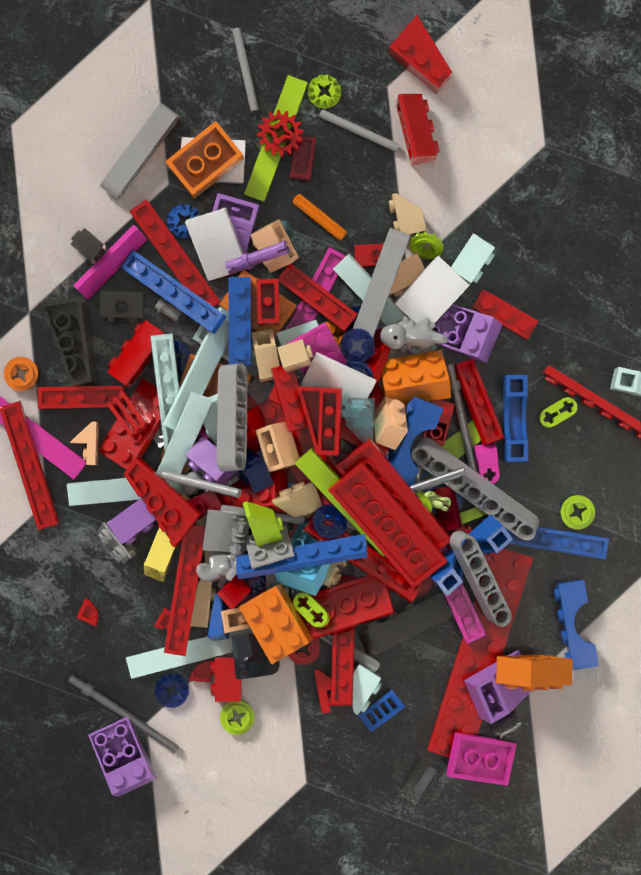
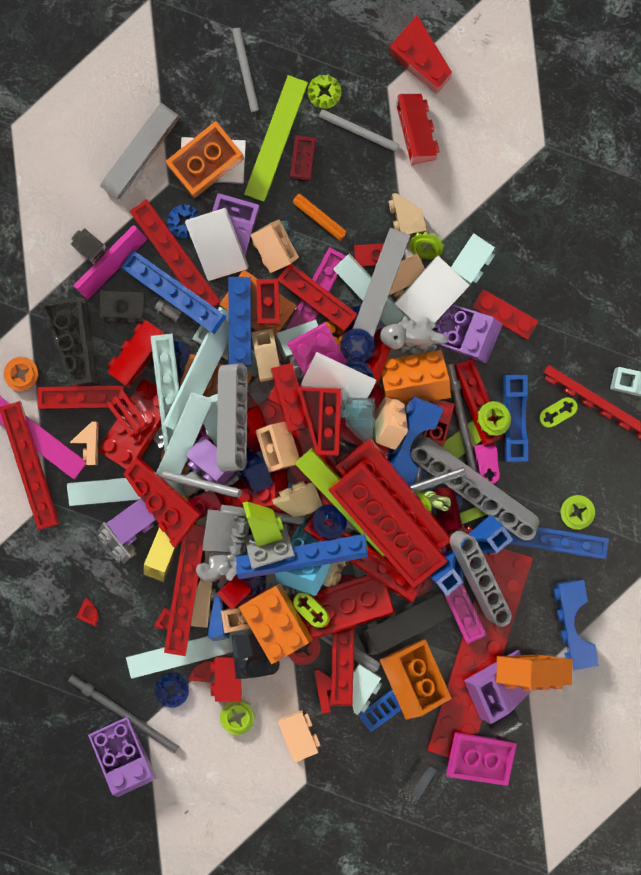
medium lavender pin [225,240,290,275] -> none
red gear [257,110,303,158] -> none
tan brick [277,339,314,373] -> none
none -> light nougat brick [278,710,321,763]
none -> orange brick [380,639,452,720]
none -> lime gear [477,401,511,436]

